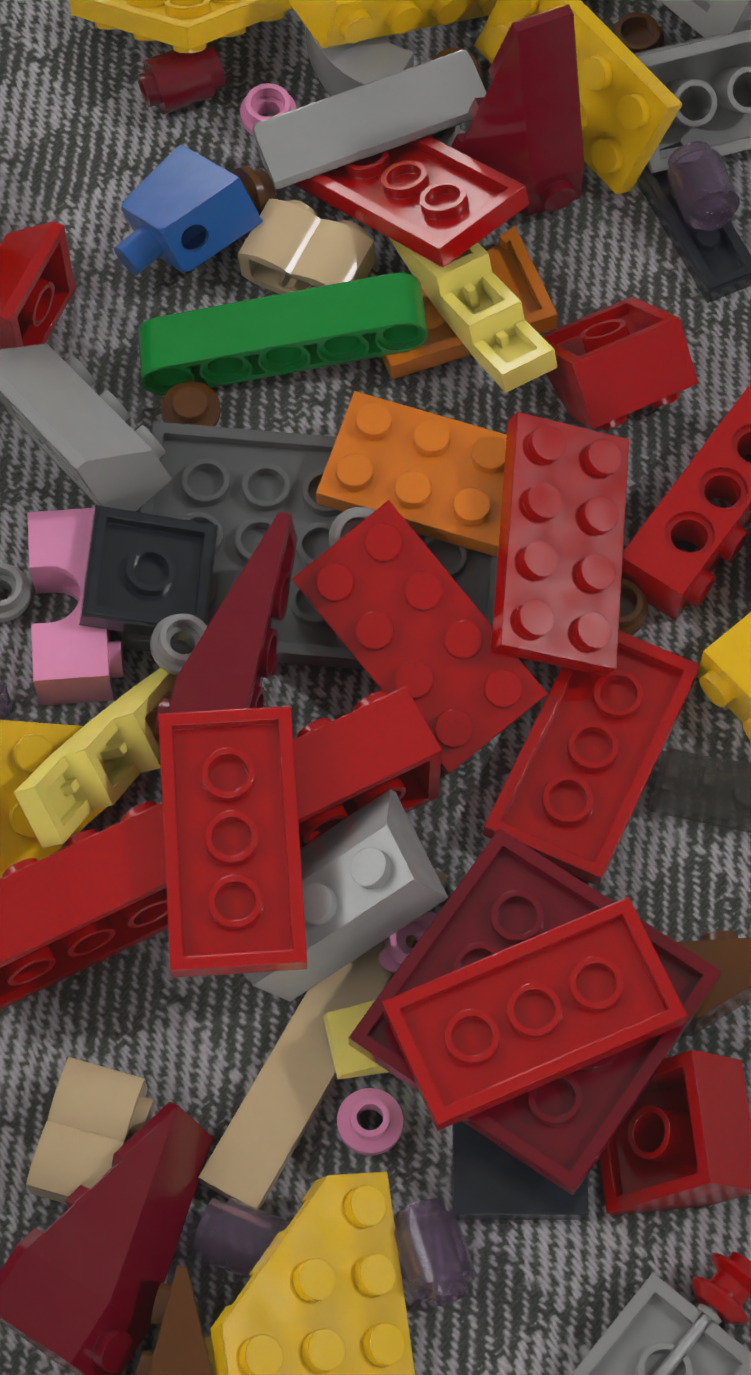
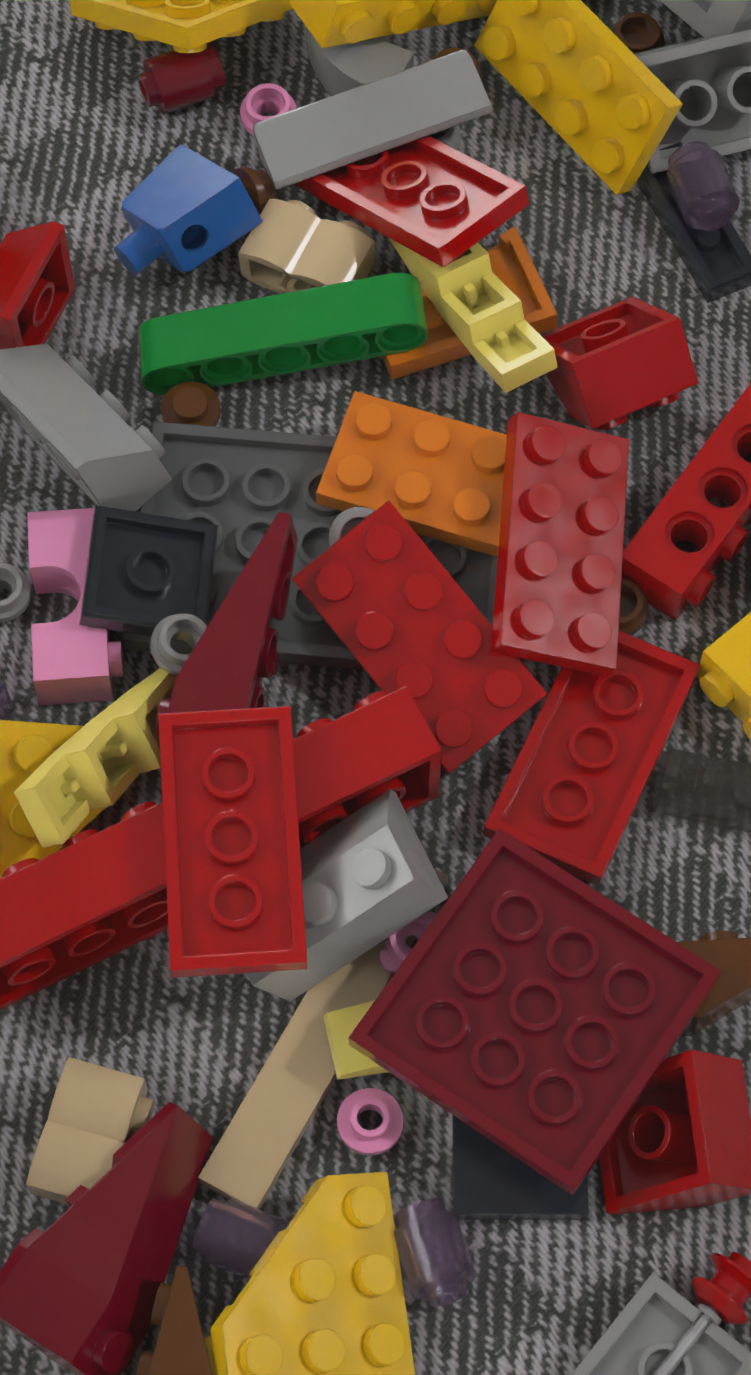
red plate [382,897,688,1131] -> none
dark red wedge [451,4,584,216] -> none

